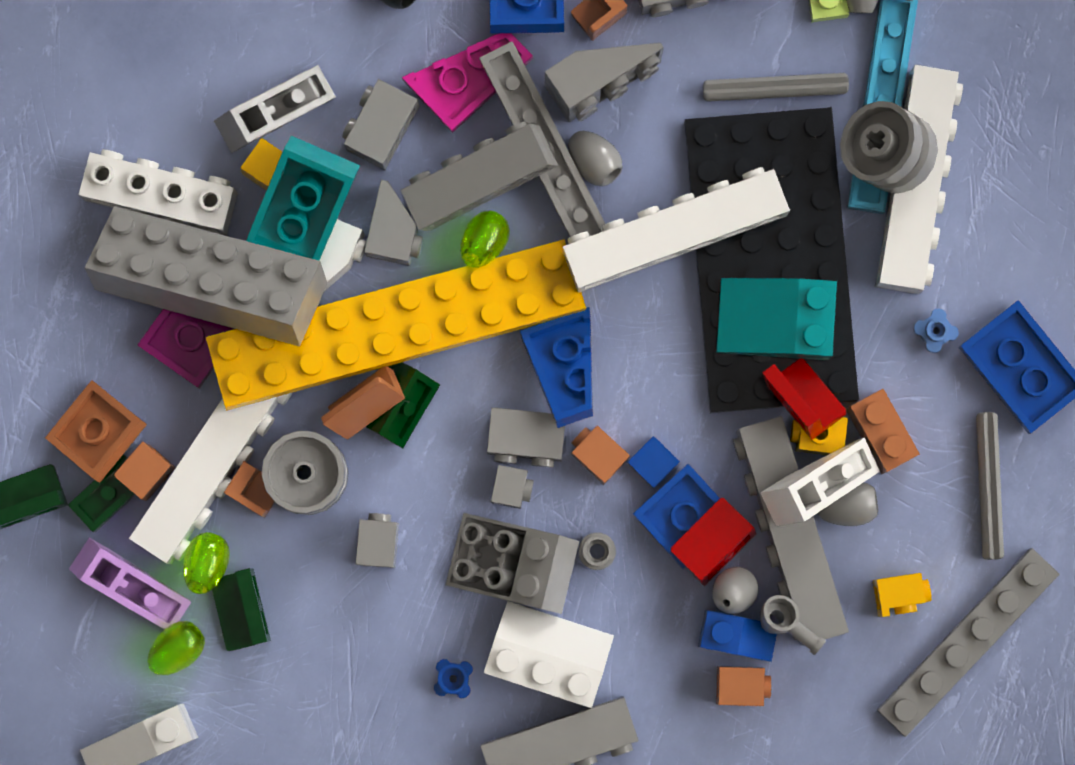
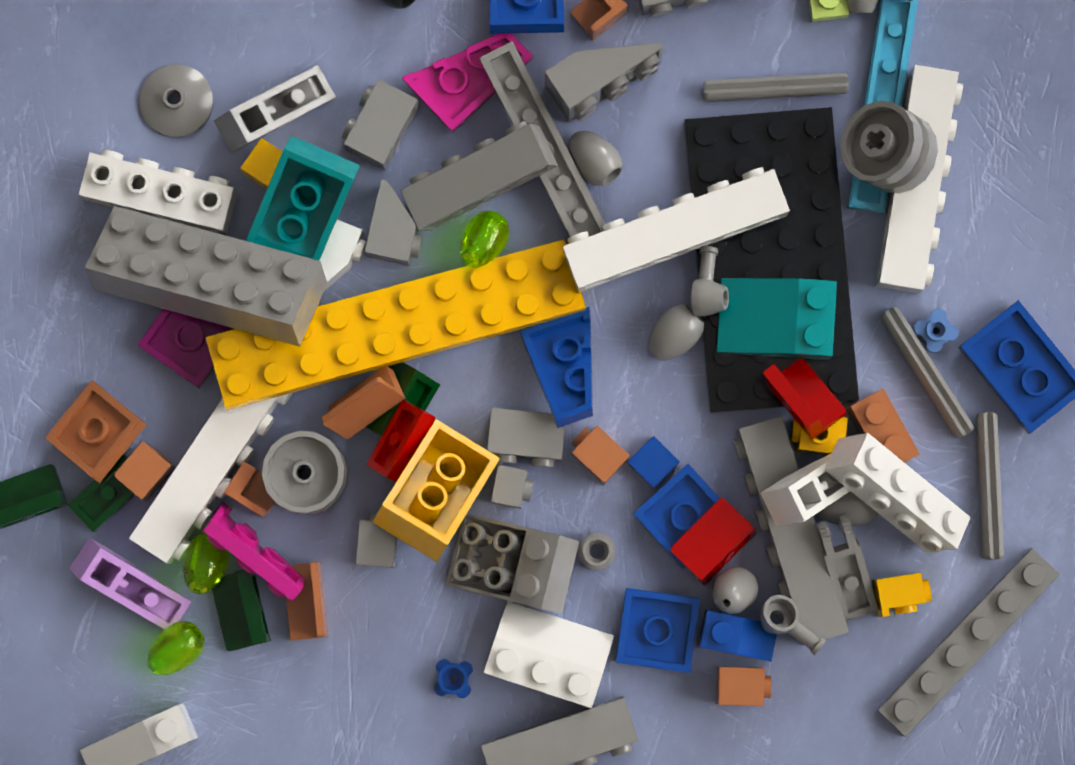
none -> light grey dish [139,64,213,137]
none -> dark pink wing [203,501,306,601]
none -> nougat panel [286,562,329,641]
none -> red panel [366,400,435,482]
none -> yellow brick [372,419,500,562]
none -> blue plate [616,588,701,673]
none -> light grey animal [648,304,704,361]
none -> light grey bar [691,246,729,316]
none -> light grey hinge [816,514,878,621]
none -> white brick [824,433,970,553]
none -> light grey axle [880,307,974,438]

